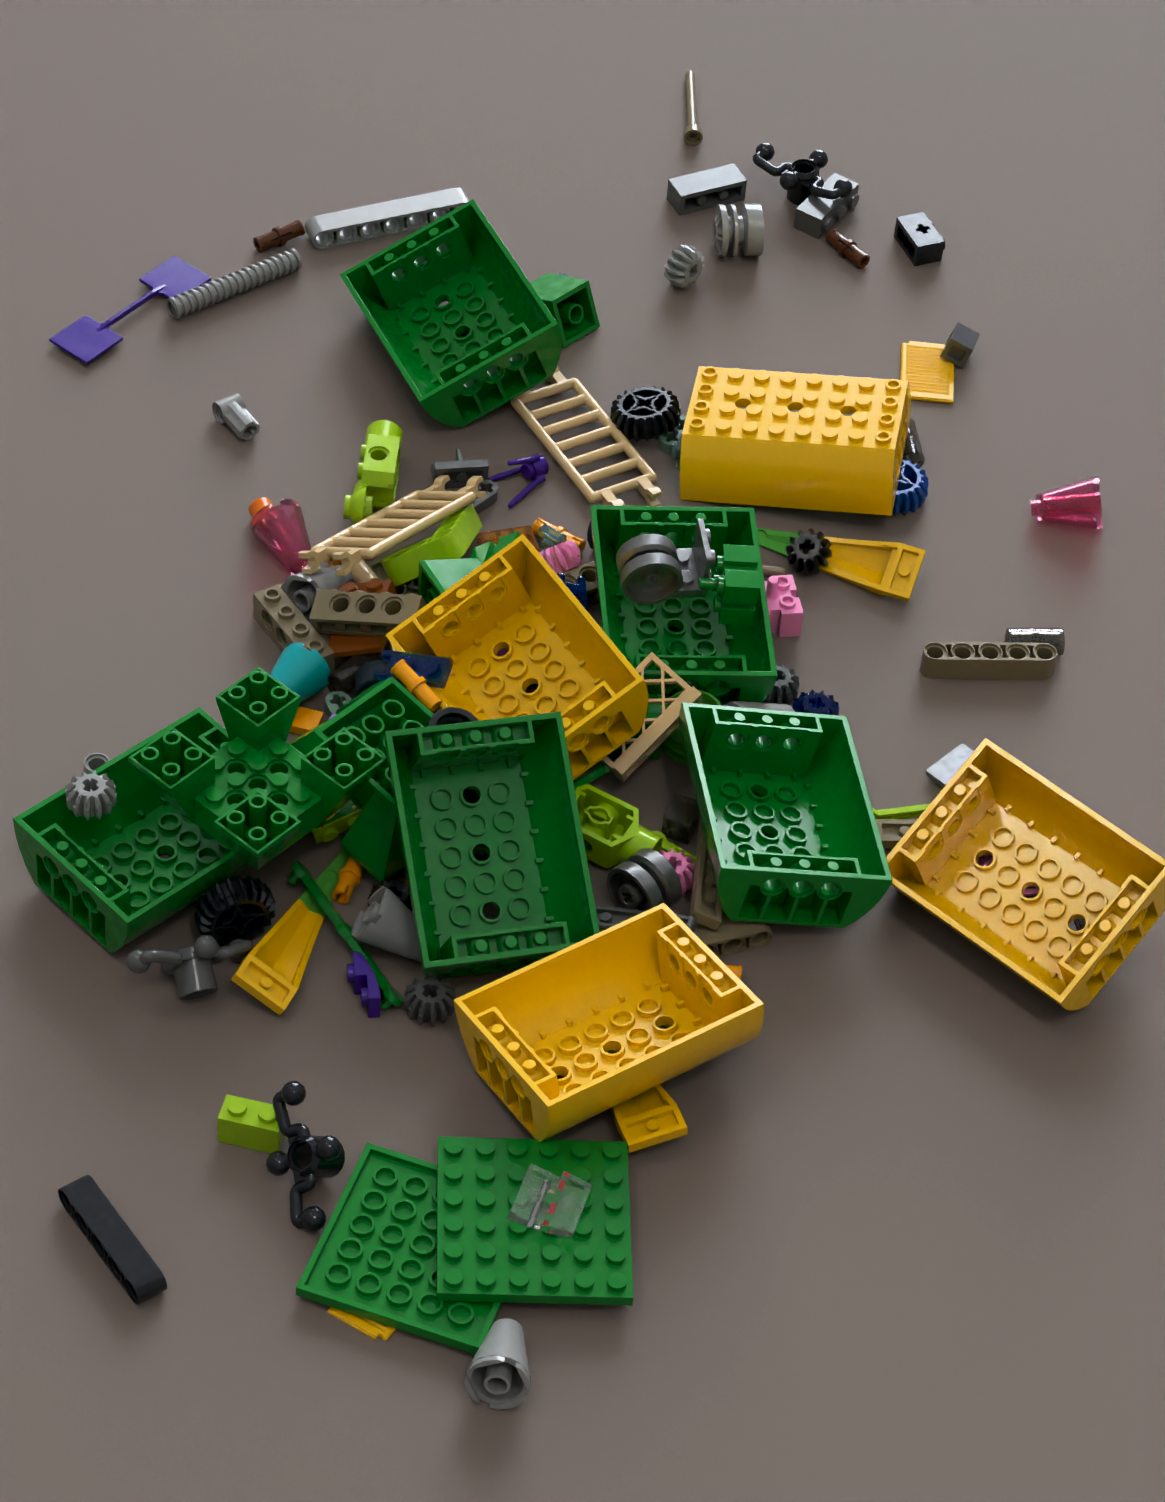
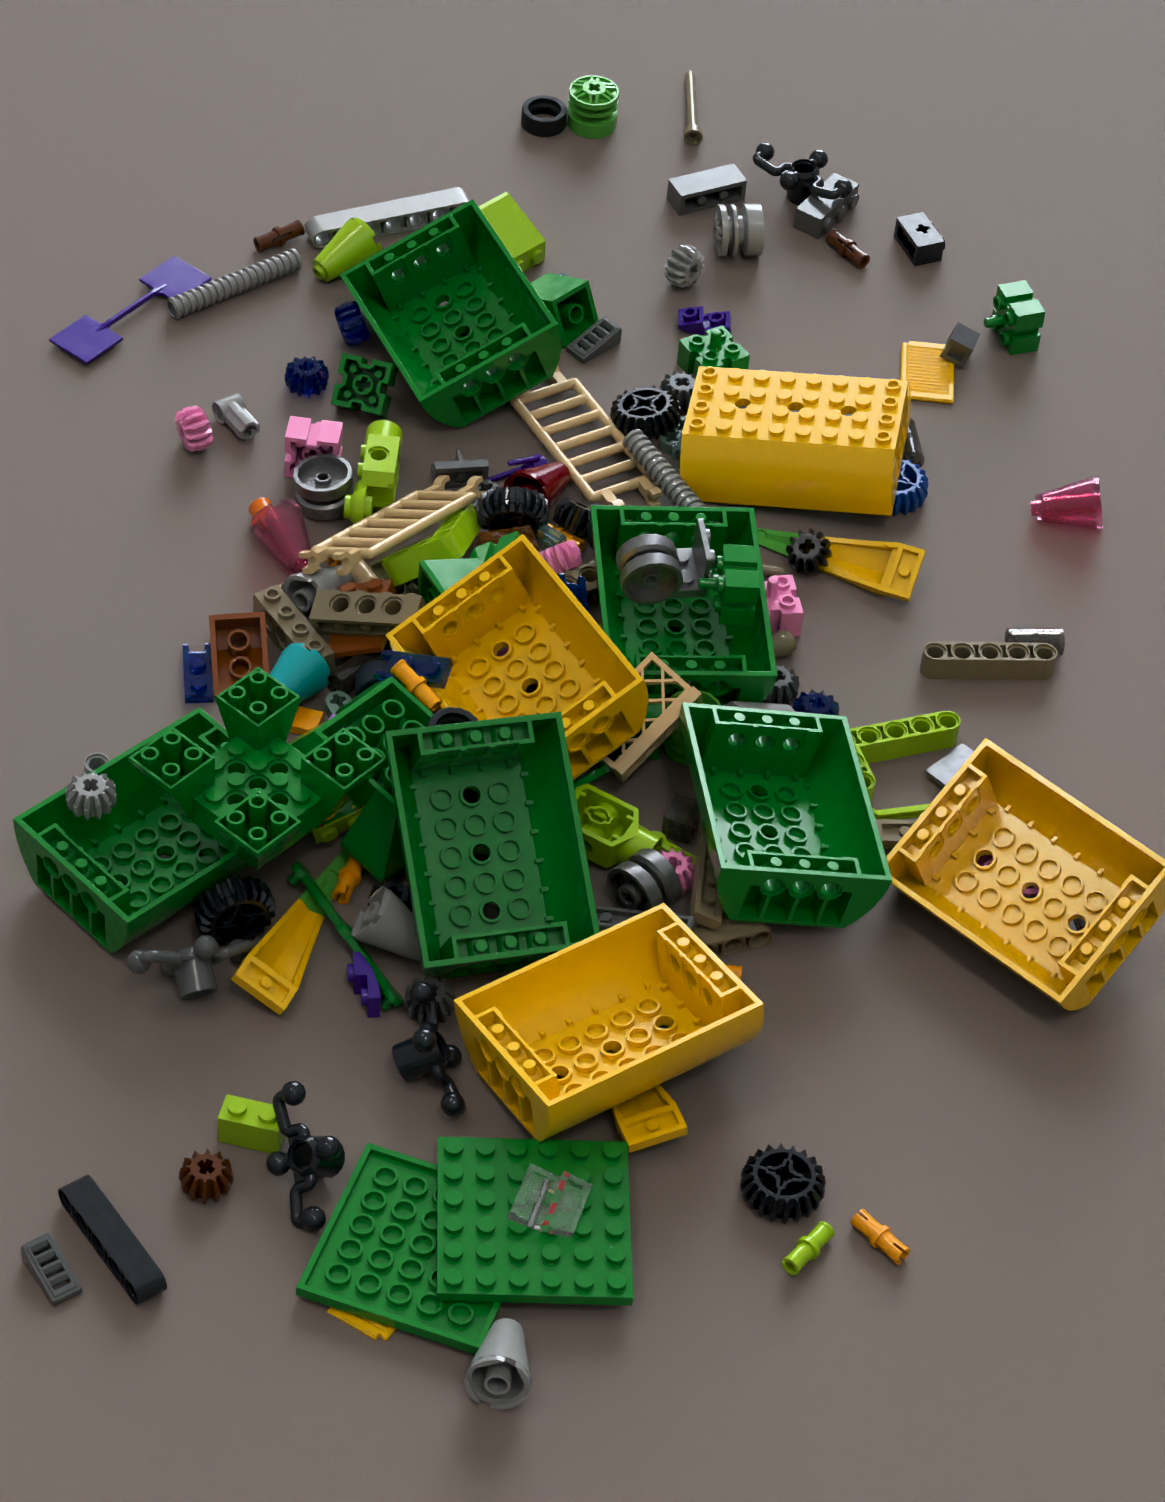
none -> dark grey slope [21,1233,82,1306]
none -> bright pink gear [175,405,213,452]
none -> reddish brown gear [179,1148,234,1204]
none -> clear blue hinge [182,643,214,703]
none -> dark orange slope [209,611,269,697]
none -> bright pink brick [284,416,343,478]
none -> clear blue gear [285,355,329,398]
none -> flat silver wheel [293,454,354,520]
none -> lime cone [312,217,382,282]
none -> green brick [330,352,398,418]
none -> clear blue gear [334,301,370,347]
none -> black wheel [392,981,466,1117]
none -> black gear [476,486,549,536]
none -> lime slope [479,192,546,272]
none -> dark red cone [503,462,571,510]
none -> black tyre [521,95,567,137]
none -> black gear [553,498,591,537]
none -> dark grey slope [566,316,622,364]
none -> bright green wheel [567,75,619,139]
none -> light grey piece [622,429,706,507]
none -> dark grey gear [659,371,696,412]
none -> green brick [677,325,750,378]
none -> dark purple slope [678,306,731,335]
none -> black gear [740,1143,826,1224]
none -> dark tan cone [772,630,797,658]
none -> lime pin [781,1221,835,1275]
none -> lime beam [850,711,961,804]
none -> light orange pin [850,1209,910,1265]
none -> green brick [984,280,1046,356]

